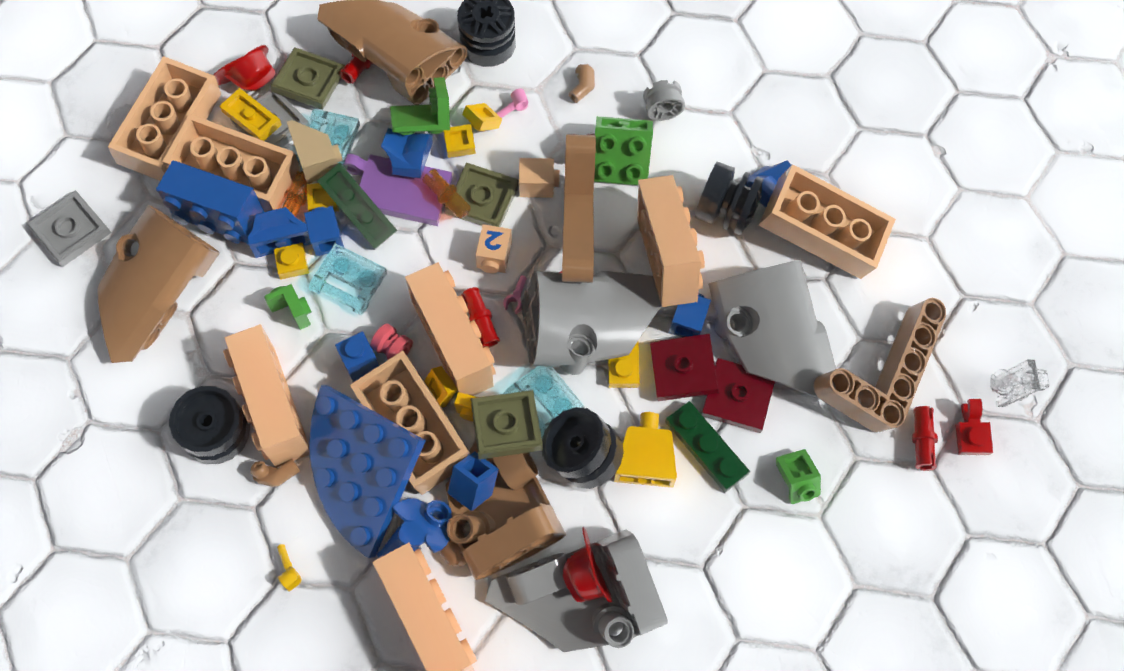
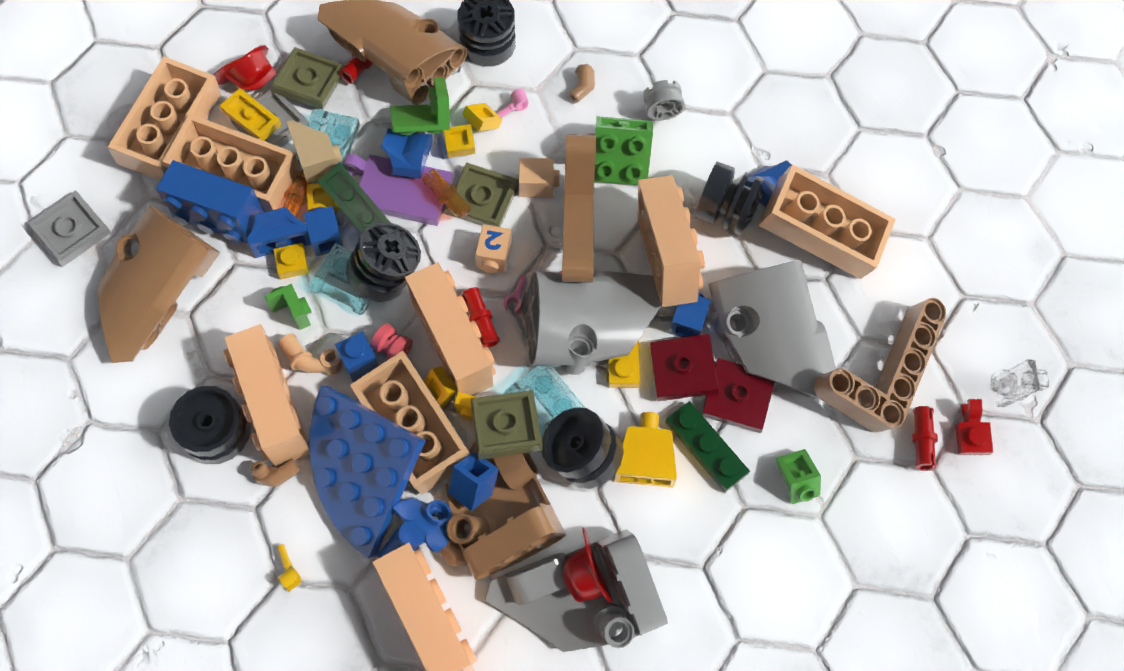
none -> light nougat piece [278,333,342,375]
none -> black wheel [345,222,421,302]

